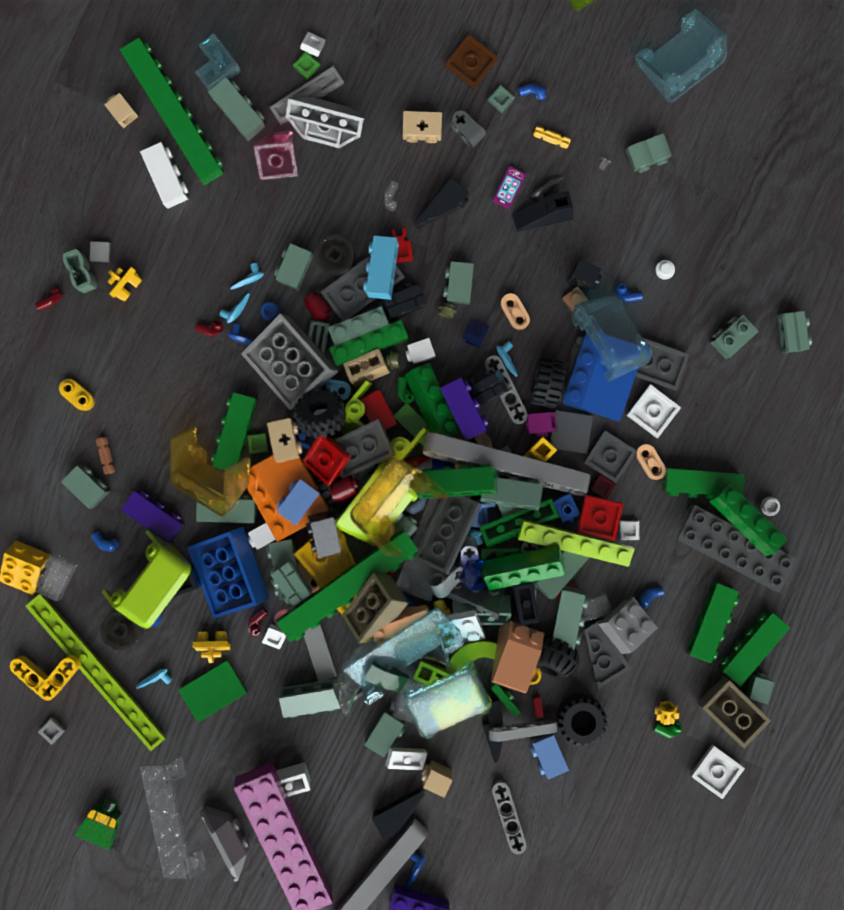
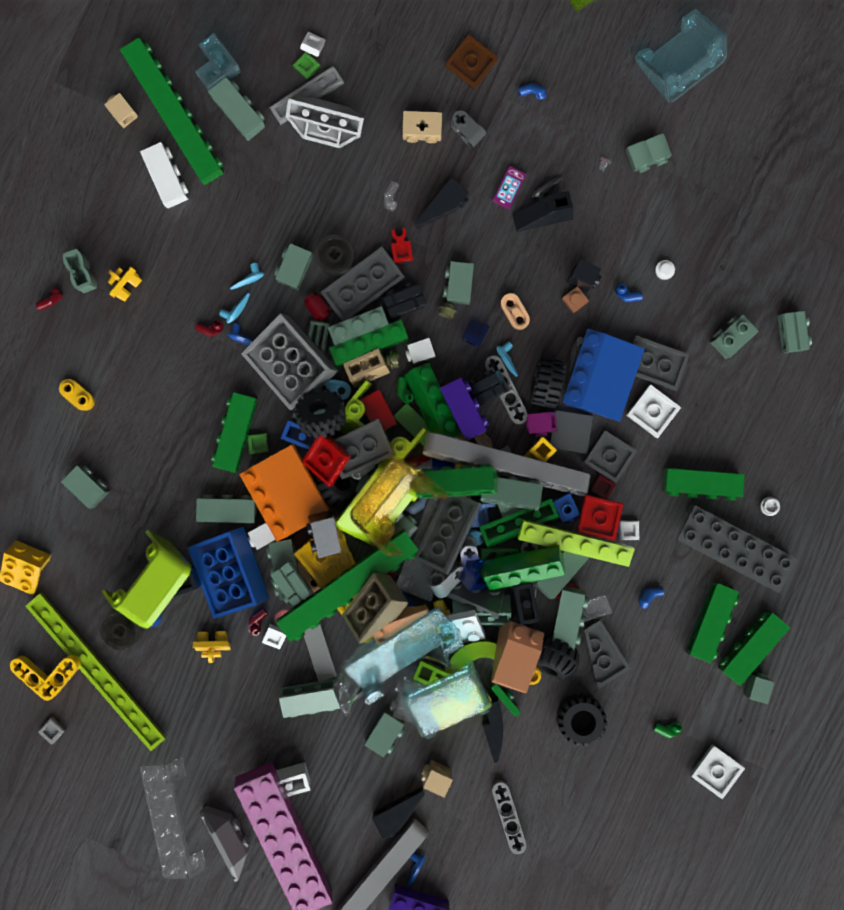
clear brick [36,555,78,601] -> none
green torso [75,798,121,850] -> none
light grey tile [90,242,111,263] -> none
blue arm [91,531,119,552] -> none
nougat axle [96,437,115,474] -> none
dark purple brick [121,490,185,543] -> none
medium azure bar [136,669,172,689] -> none
clear yellow windscreen [170,426,250,516] -> none
green tile [178,659,248,723] -> none
clear pink slope [253,130,298,180] -> none
blue plate [261,302,280,321] -> none
tan brick [267,418,303,463] -> none
medium blue brick [276,479,320,525] -> none
dark red brick [329,476,360,501] -> none
medium azure brick [364,236,399,300] -> none
slope [364,661,410,692] -> none
white plate [385,748,427,770] -> none
sand green tile [488,85,515,113] -> none
light grey beam [489,719,558,742] -> none
medium blue brick [530,733,569,780] -> none
dark red tile [532,694,543,718] -> none
yellow axle [534,126,571,149] -> none
clear light blue windscreen [571,295,652,382] -> none
light grey brick [598,598,658,654] -> none
light nougat plate [635,444,666,480] -> none
yellow gear [655,701,680,725] -> none
dark tan brick [697,676,771,749] -> none
green brick [709,484,788,556] -> none

